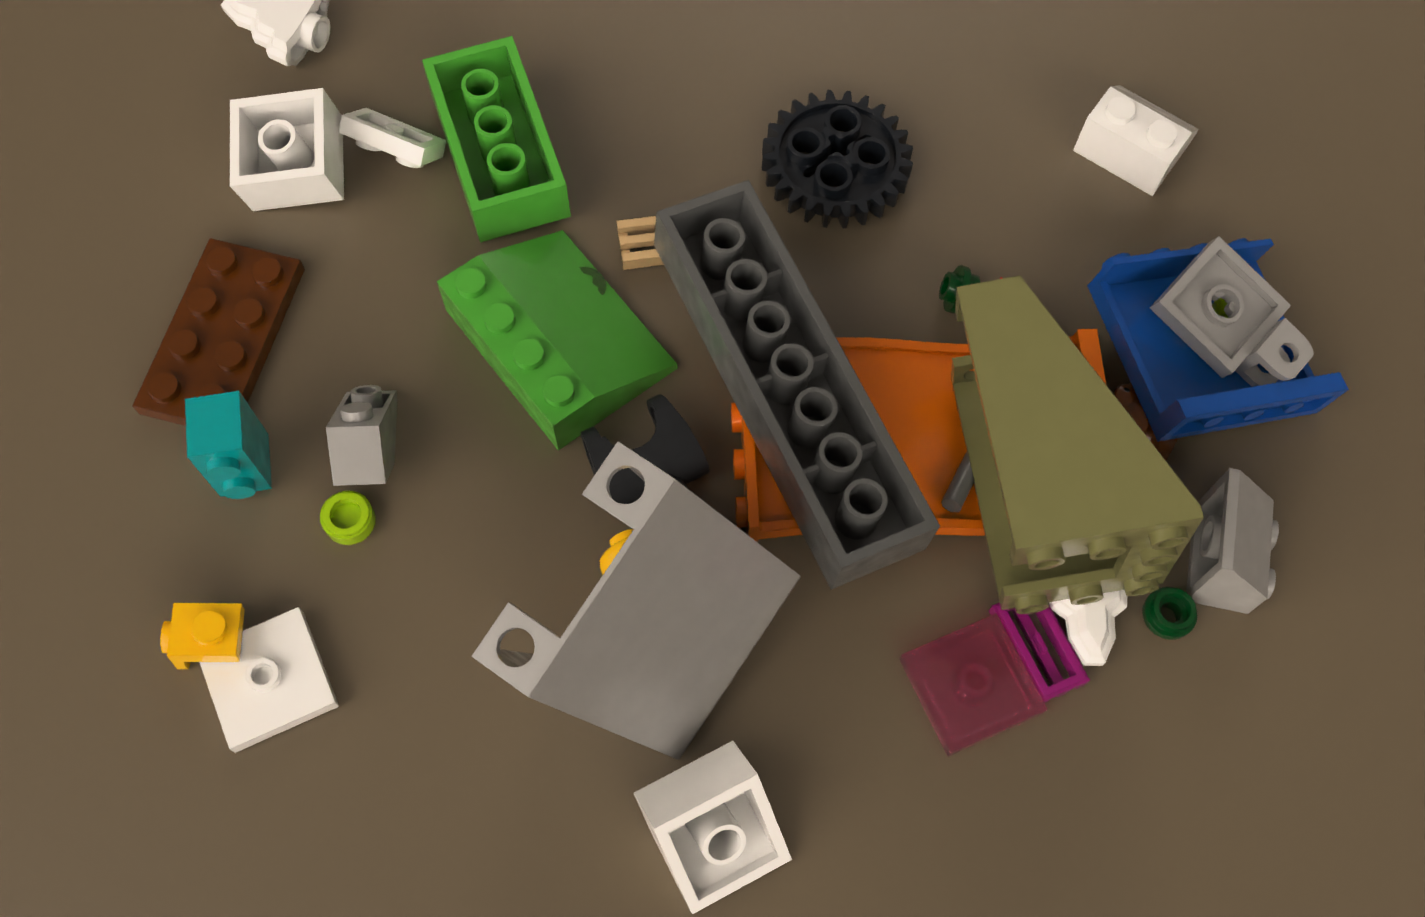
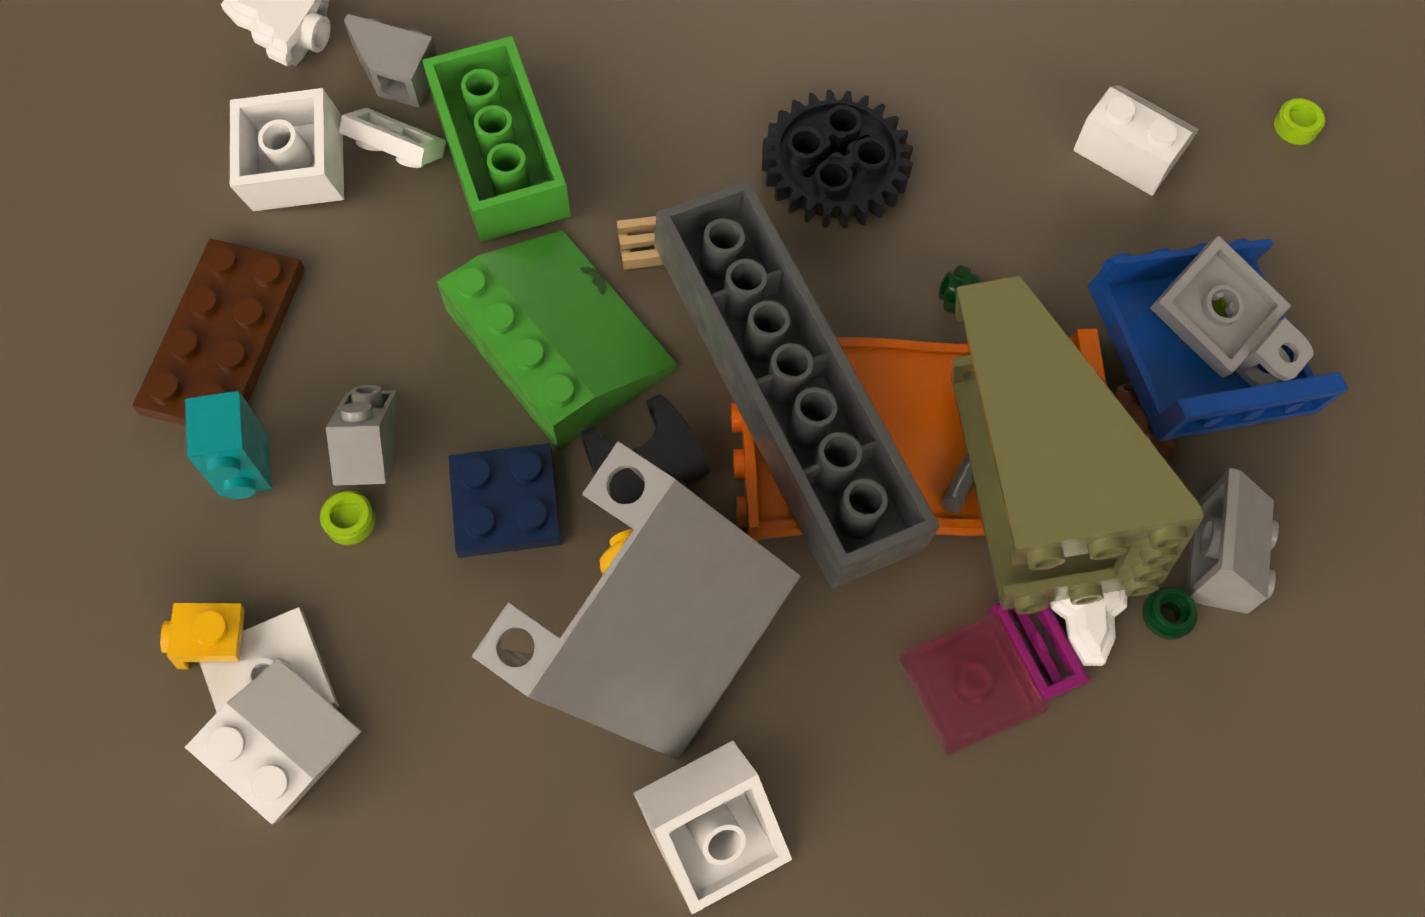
none -> white slope [185,659,362,824]
none -> light grey slope [344,14,437,108]
none -> dark blue plate [448,443,562,558]
none -> lime tile [1274,98,1325,145]

